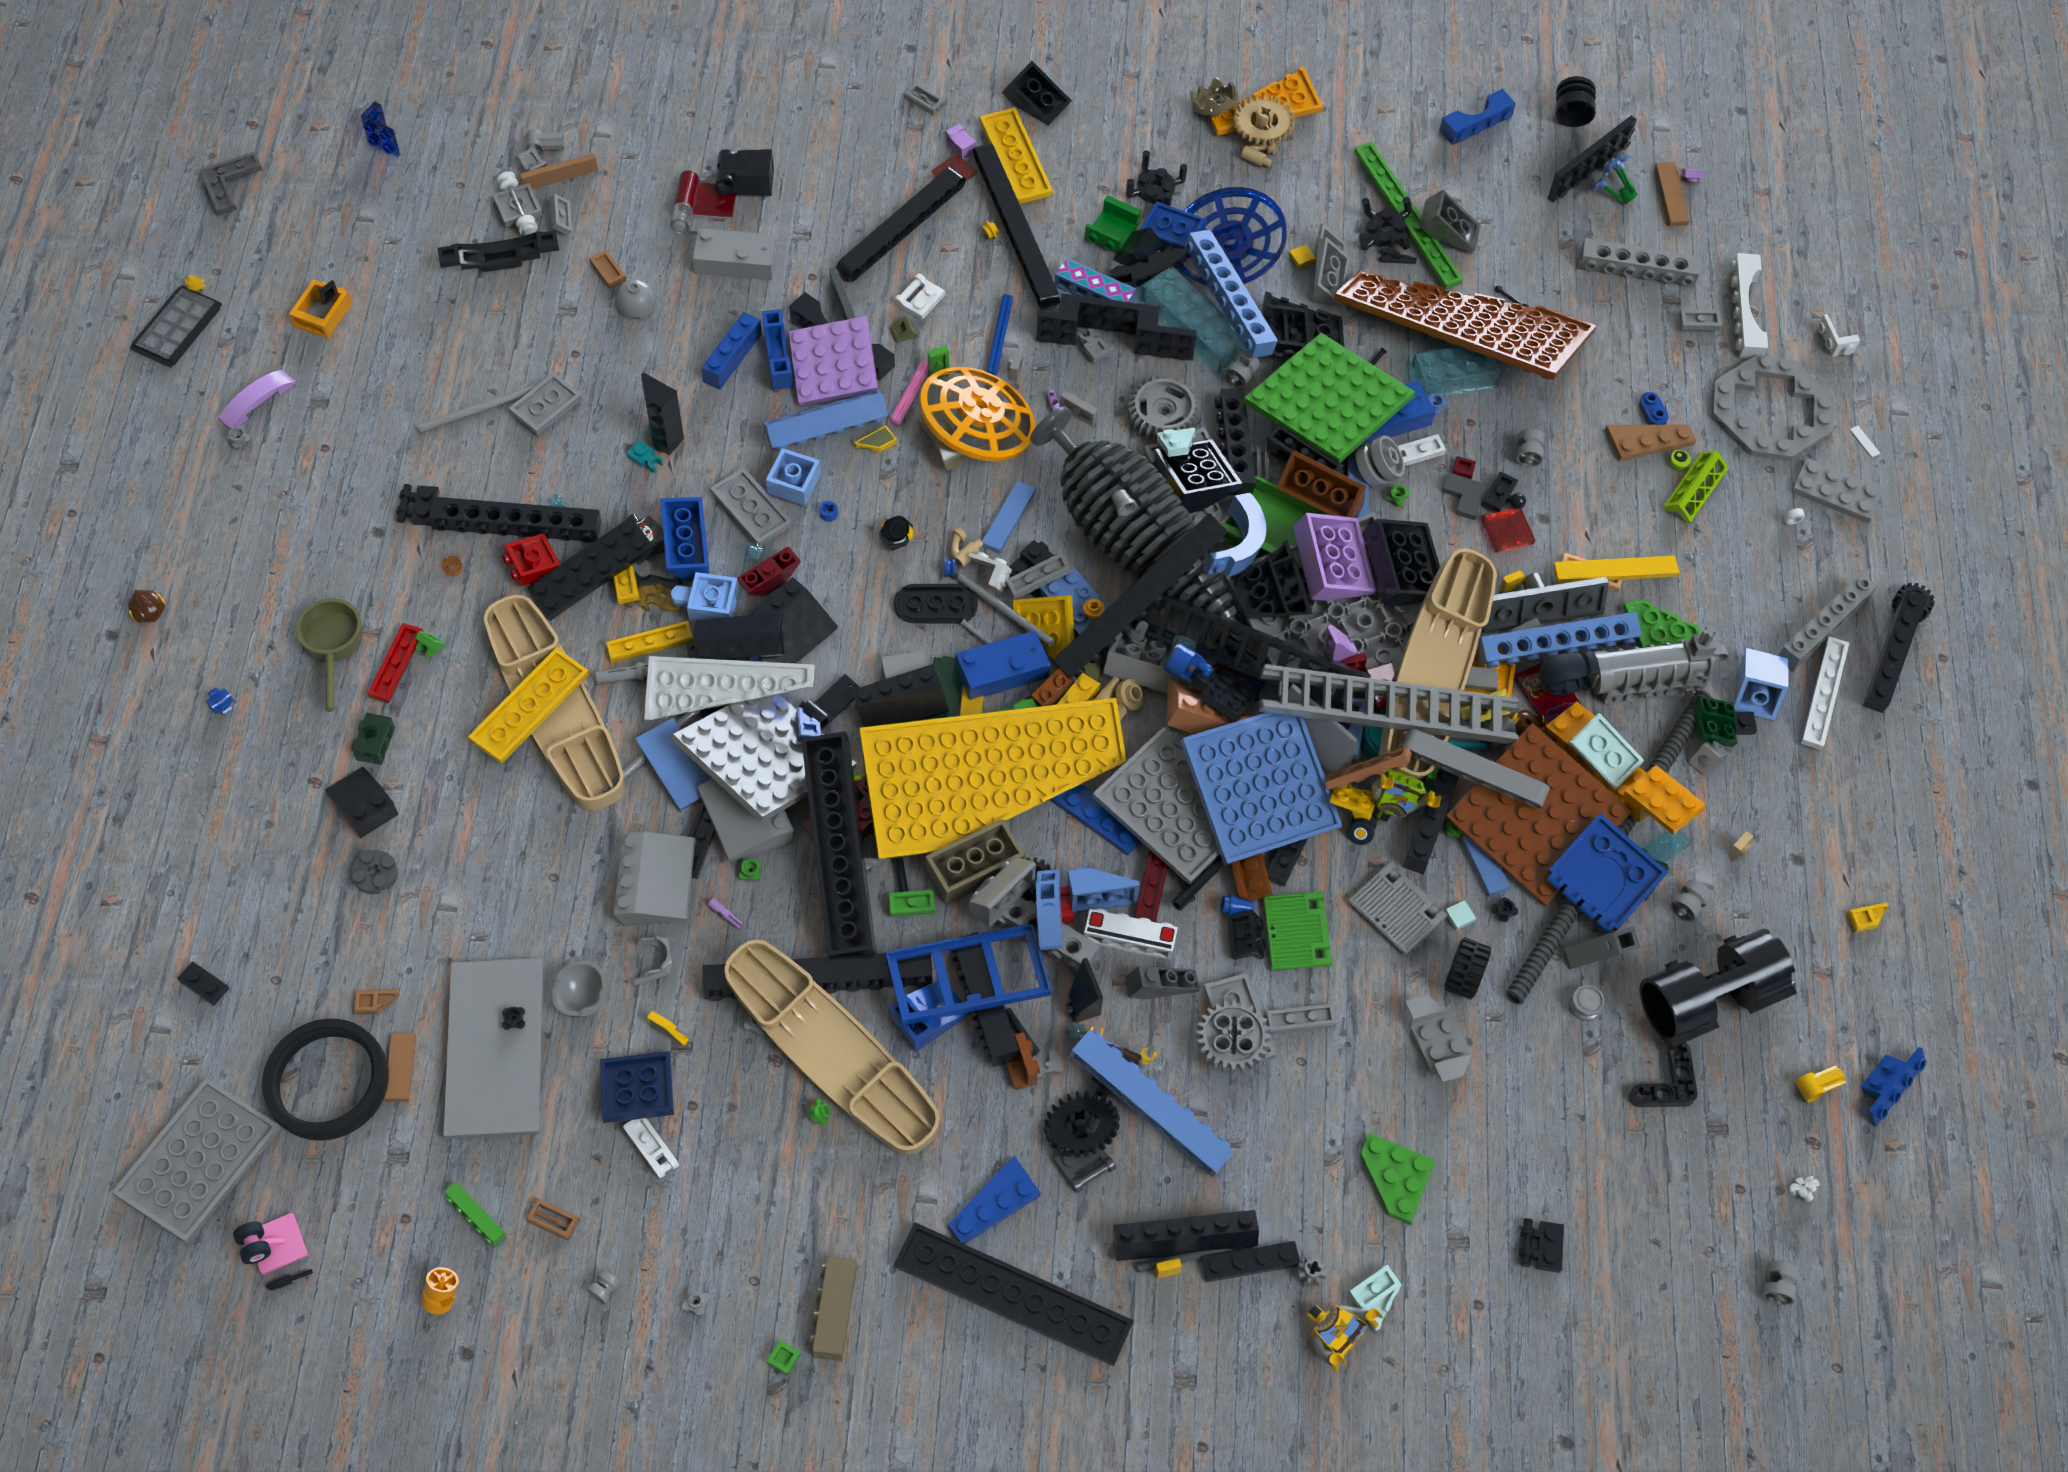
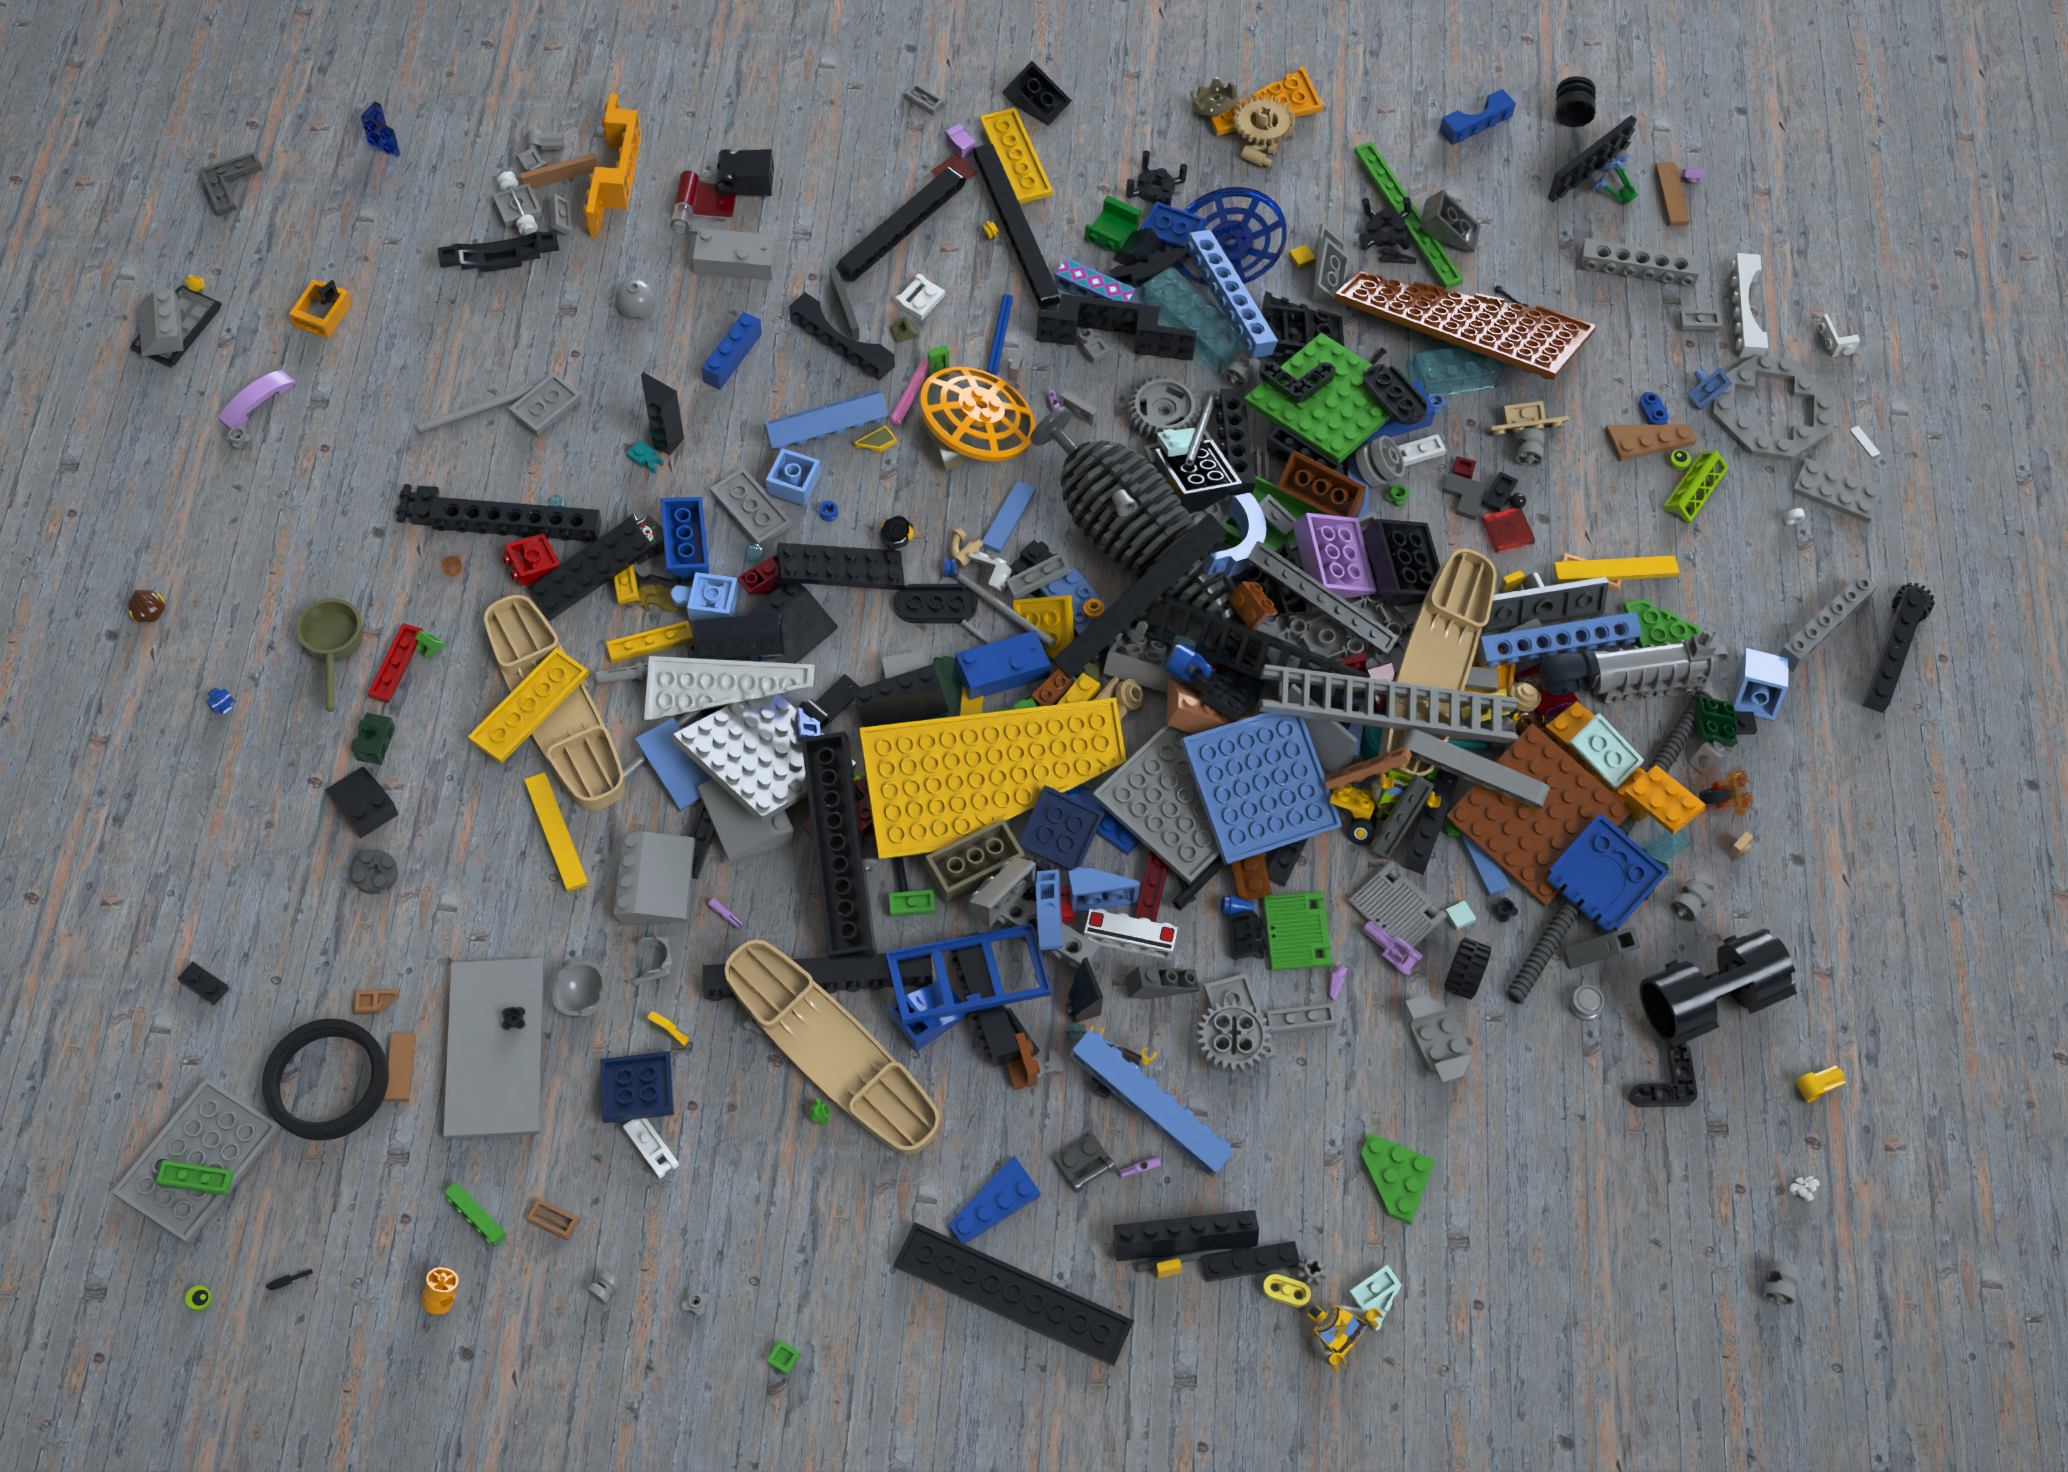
bright pink plate [233,1213,308,1275] -> none
medium nougat tile [589,250,627,289] -> none
bright green plate [739,859,762,881] -> none
blue arch [762,309,793,390] -> none
lavender plate [789,316,878,406] -> none
dark tan brick [809,1256,857,1361] -> none
black gear [1044,1090,1120,1158] -> none
lavender slope [1322,625,1357,662] -> none
black plate [1519,1218,1564,1273] -> none
white plate [1801,636,1849,750] -> none
yellow tile [1847,902,1888,933] -> none
blue bracket [1861,1047,1926,1126] -> none
none -> light grey slope [138,288,183,357]
none -> bright green tile [155,1160,234,1196]
none -> lime tile [185,1285,212,1312]
none -> yellow tile [524,772,589,893]
none -> light orange bracket [583,93,641,238]
none -> black plate [777,542,905,590]
none -> dark blue plate [1018,785,1105,871]
none -> lavender pin [1119,1156,1161,1178]
none -> light grey piece [1185,389,1218,466]
none -> dark orange bracket [1228,582,1278,629]
none -> dark grey plate [1245,541,1399,655]
none -> black beam [1259,361,1335,403]
none -> light grey plate [1259,494,1298,538]
none -> light yellow plate [1263,1274,1311,1308]
none -> lavender bar [1329,964,1348,1000]
none -> black tile [1363,364,1427,425]
none -> lavender connector [1363,921,1423,975]
none -> dark grey tile [1369,774,1435,860]
none -> tan bracket [1486,401,1570,436]
none -> tan plate [1508,682,1541,712]
none -> medium blue plate [1688,368,1733,409]
none -> clear orange plate [1699,766,1753,816]

